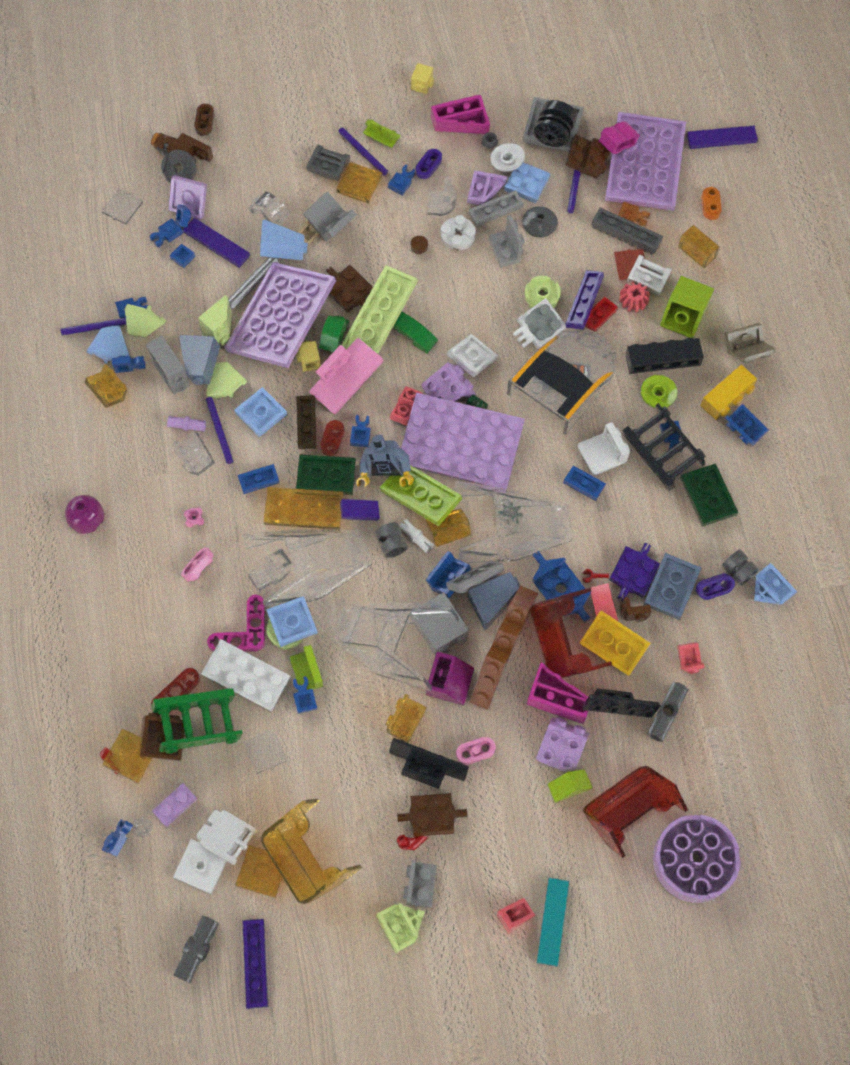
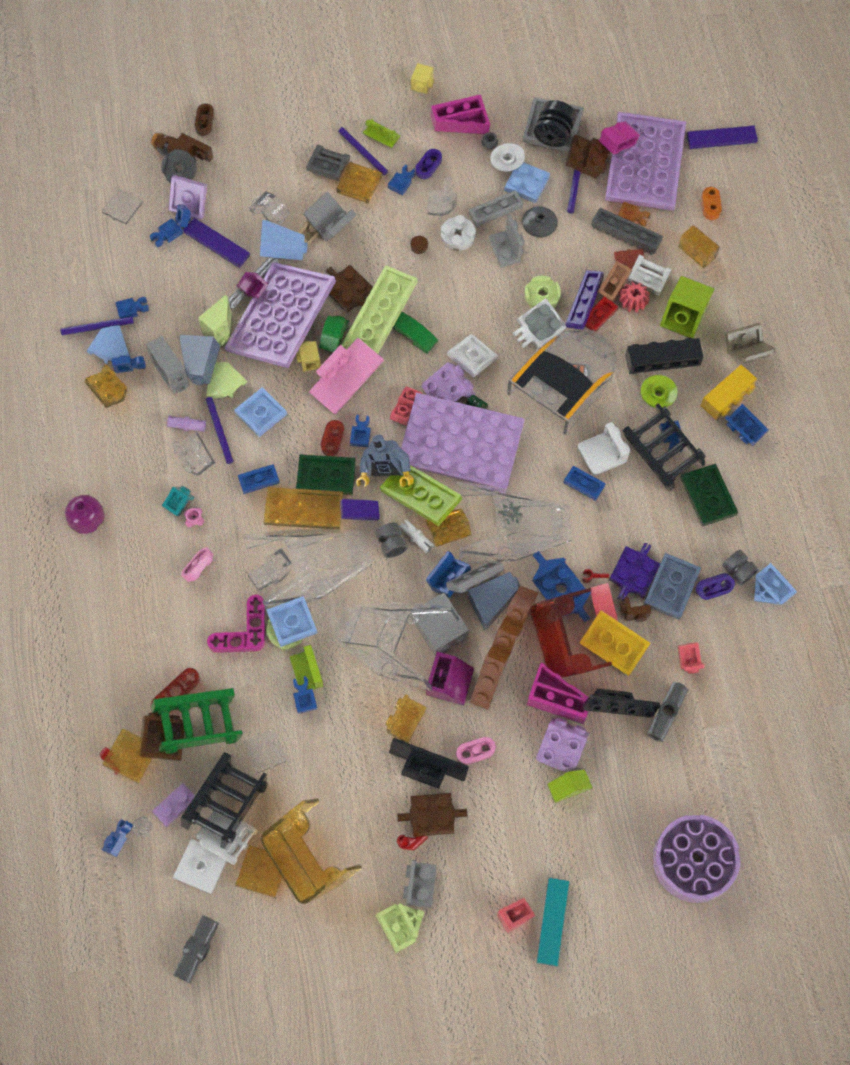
yellowish green slope [125,304,166,337] -> none
blue plate [170,243,196,268] -> none
white plate [201,639,291,712] -> none
dark purple tile [243,919,268,1009] -> none
dark brown plate [296,395,317,449] -> none
lavender wing [467,170,507,205] -> none
clear red windscreen [583,766,688,858] -> none
none -> teal bracket [162,486,195,516]
none -> black fence [181,752,268,849]
none -> magenta panel [236,272,269,298]
none -> nougat slope [598,261,633,301]

